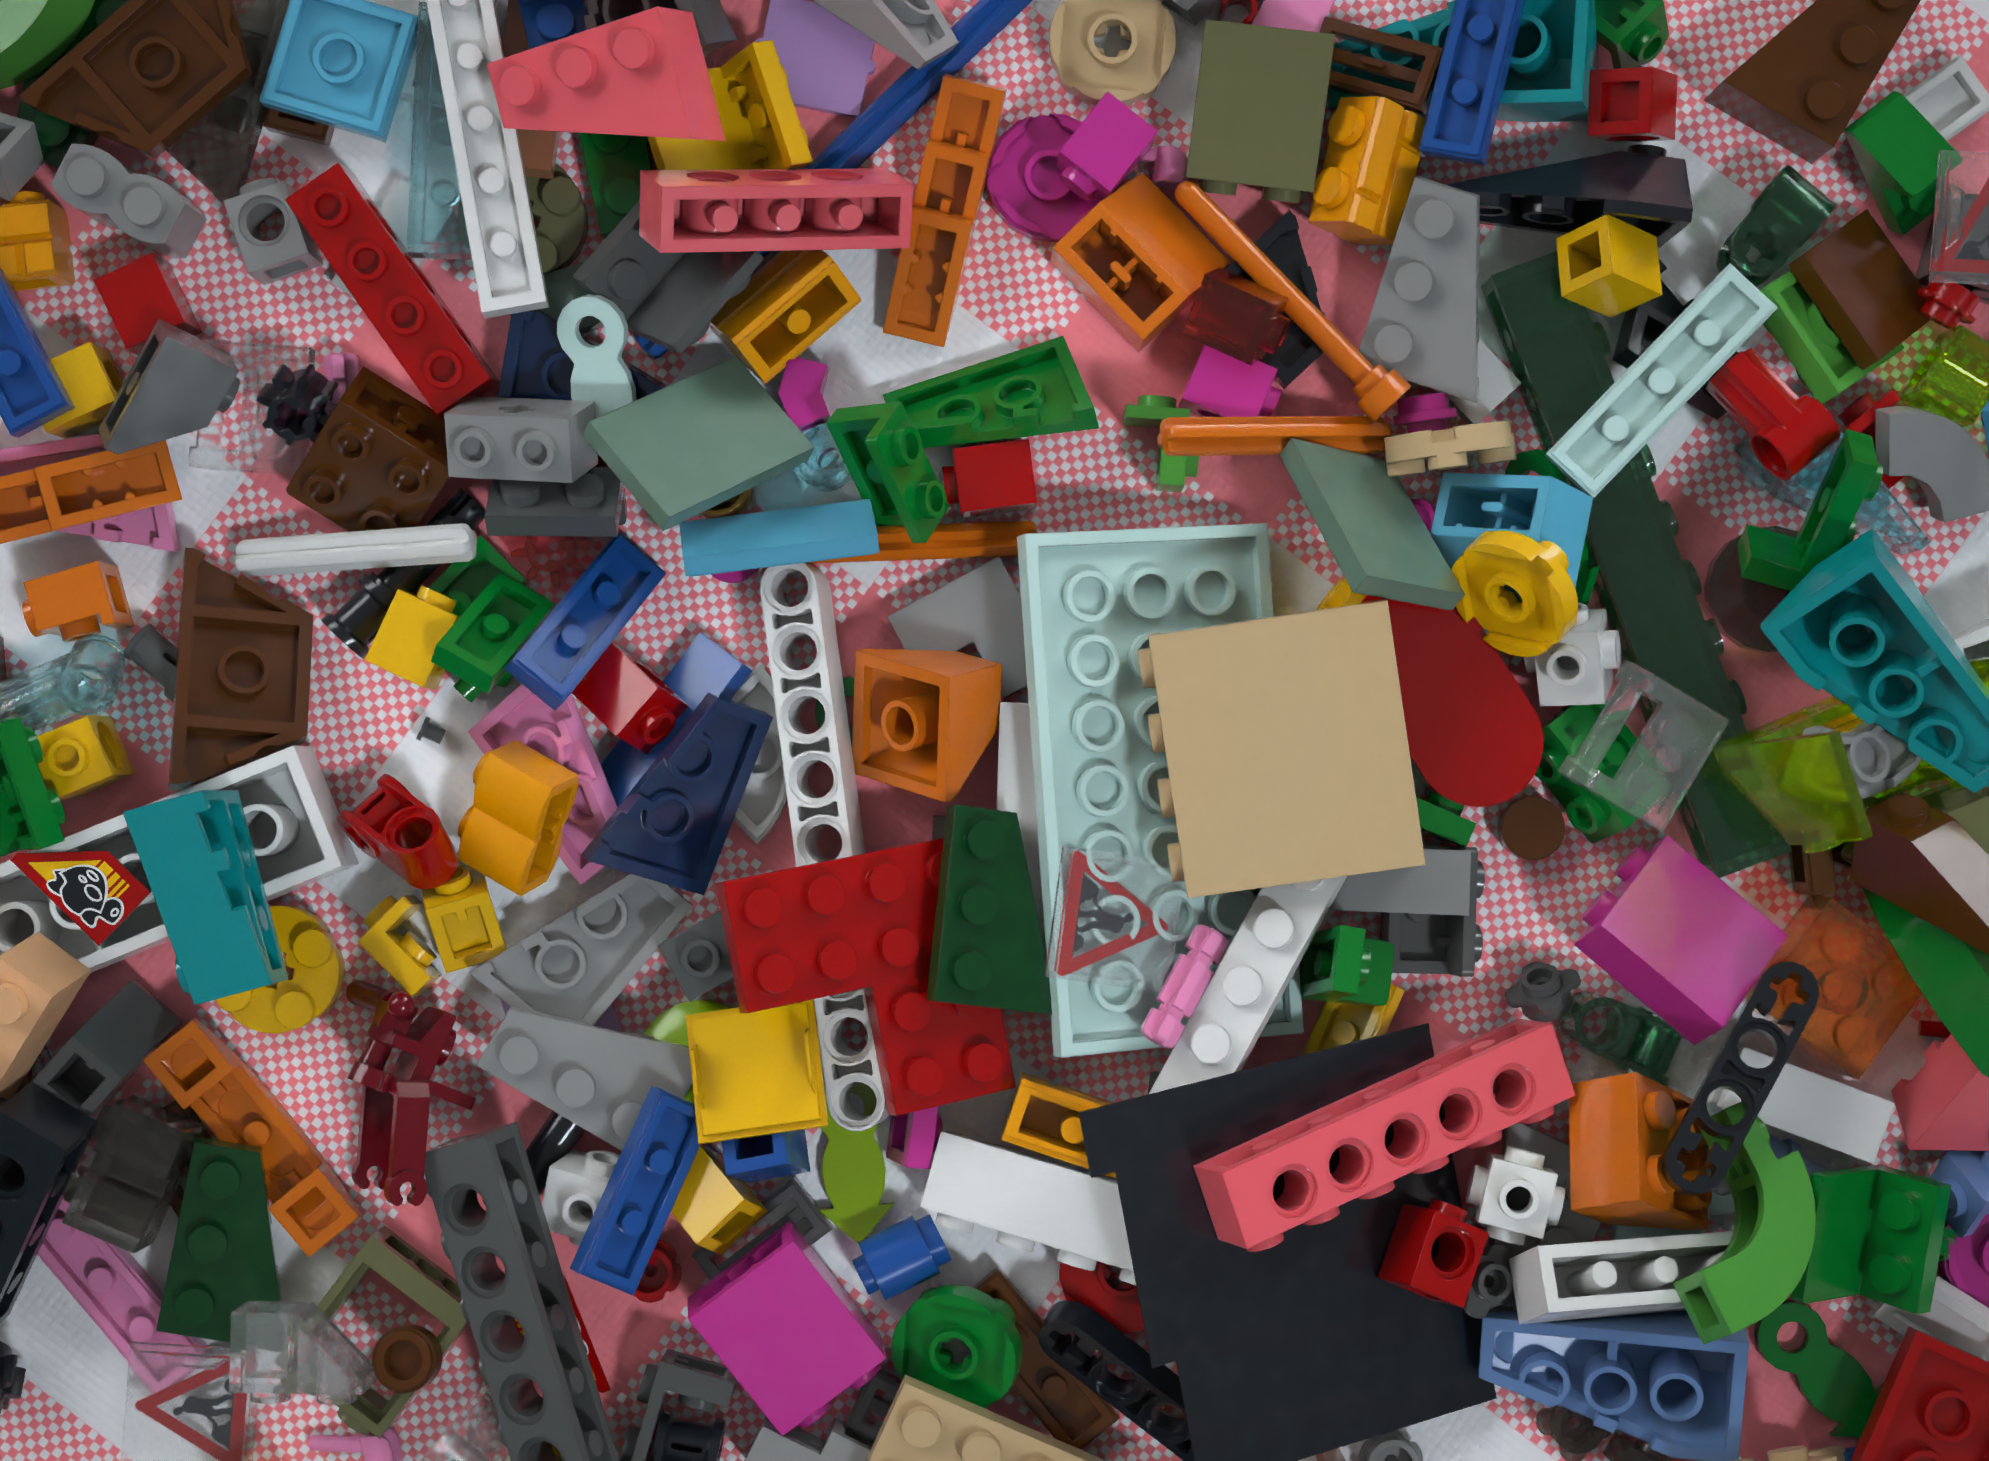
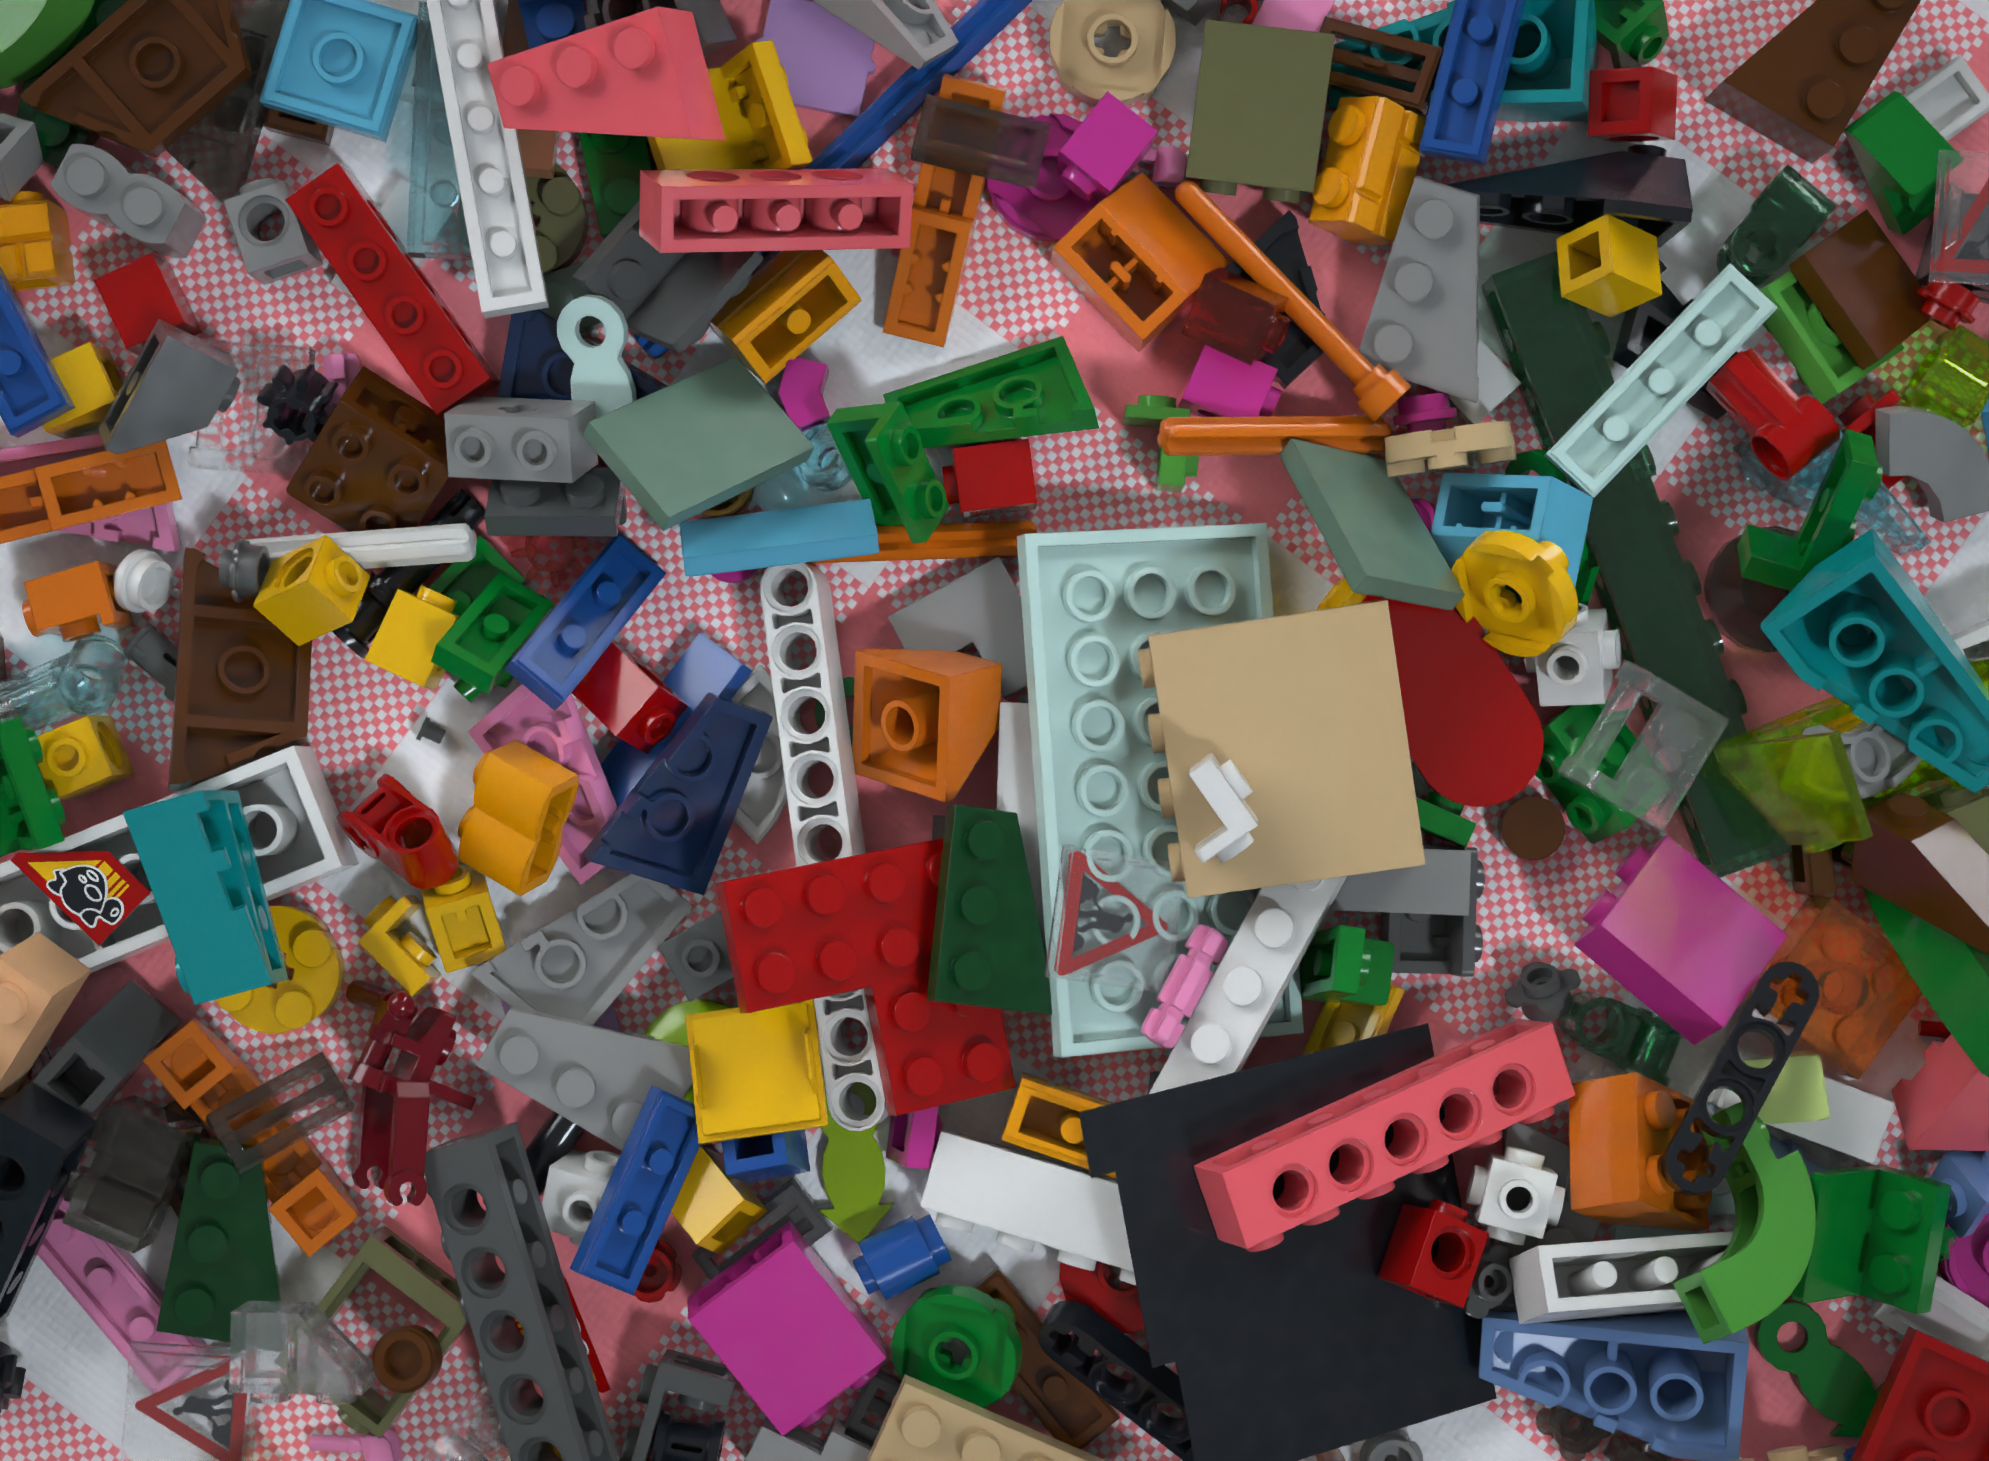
none -> white plate [113,549,174,613]
none -> clear smoke tile [206,1052,355,1175]
none -> flat silver plate [219,539,270,602]
none -> yellow brick [253,535,370,646]
none -> clear smoke tile [910,94,1051,190]
none -> white bracket [1189,753,1258,863]
none -> yellowish green slope [1742,1050,1830,1125]

